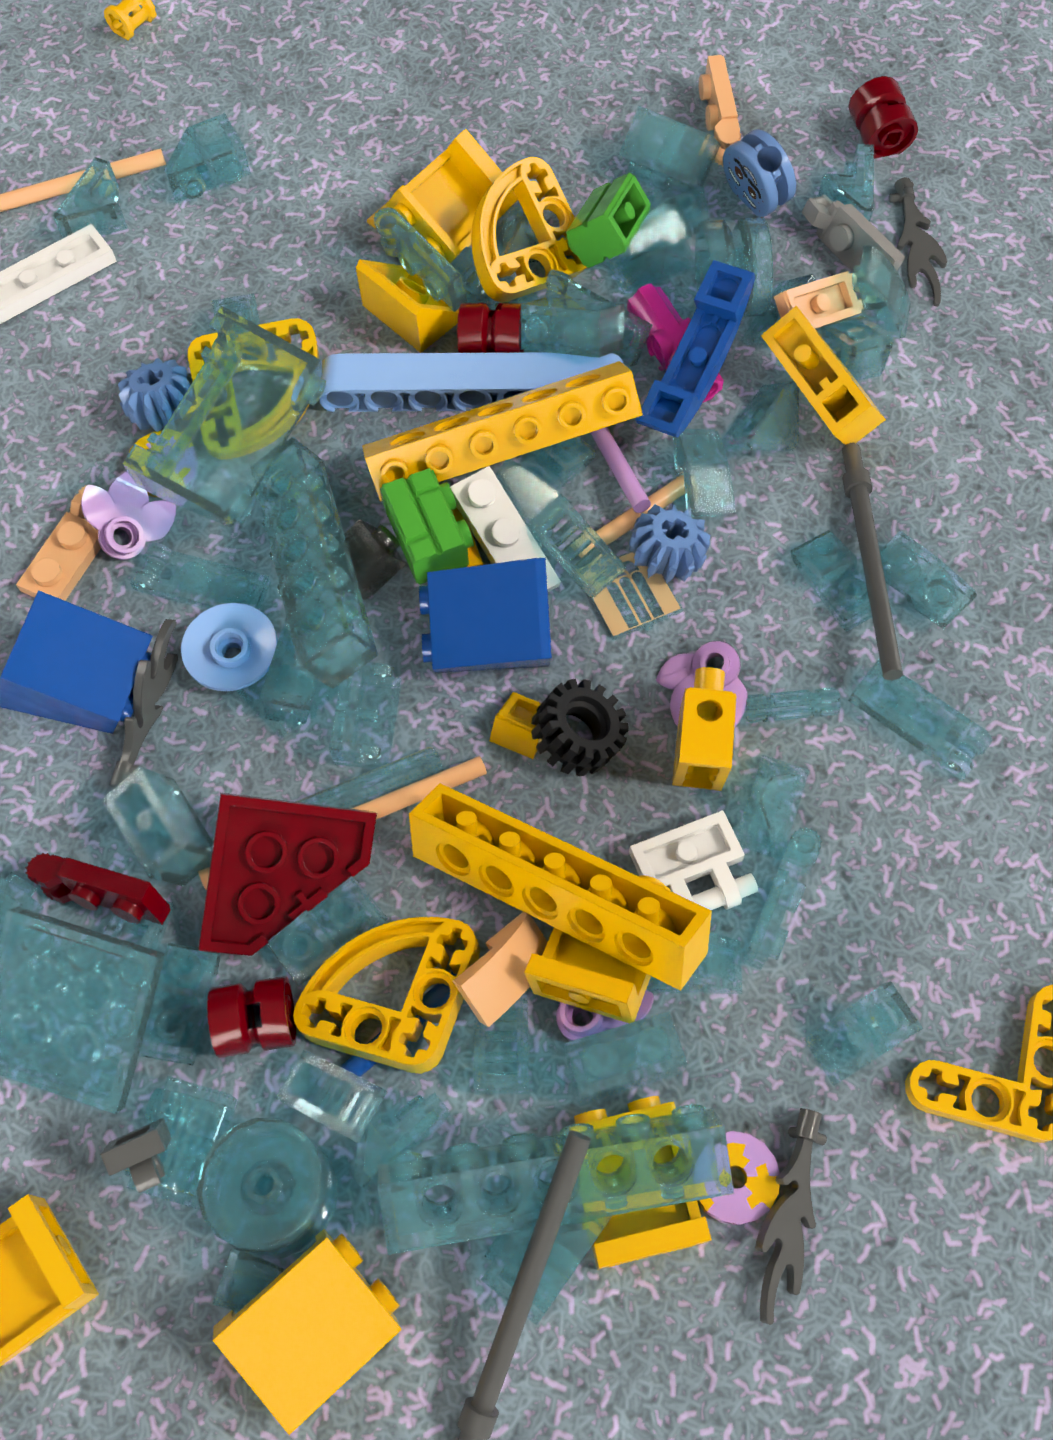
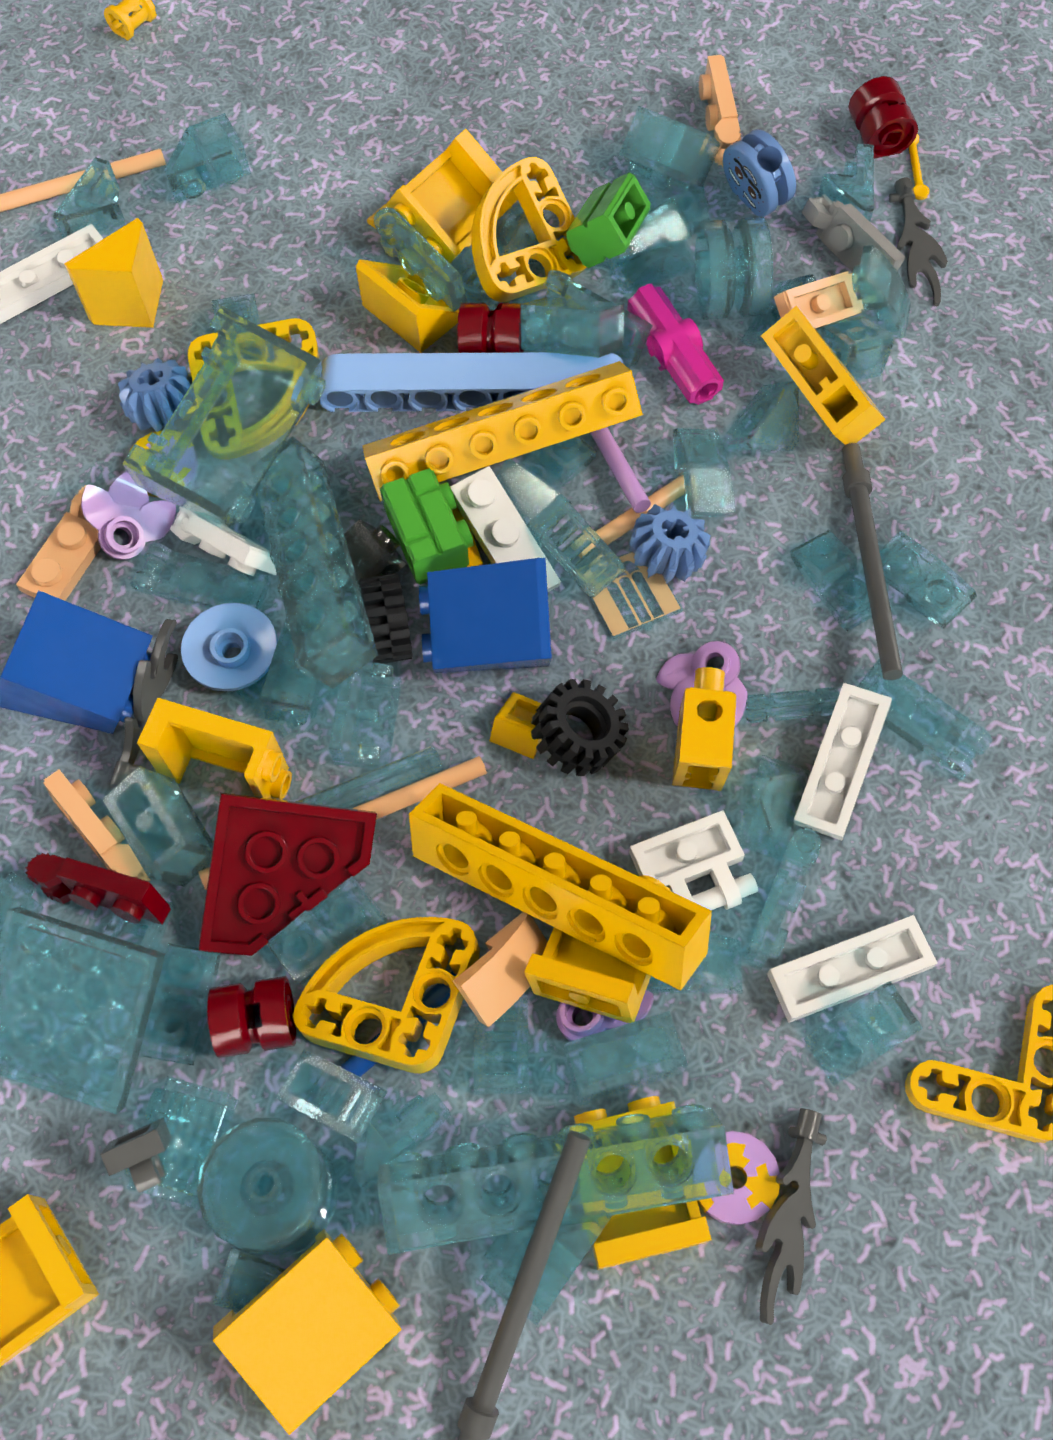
blue slope [635,260,755,438] -> none
none -> light nougat hinge [43,769,151,882]
none -> yellow slope [64,218,163,328]
none -> yellow panel [137,698,292,800]
none -> white hinge [170,505,283,576]
none -> black tyre [359,573,412,665]
none -> white plate [767,915,938,1023]
none -> white plate [794,683,892,841]
none -> yellow hinge [908,133,929,200]

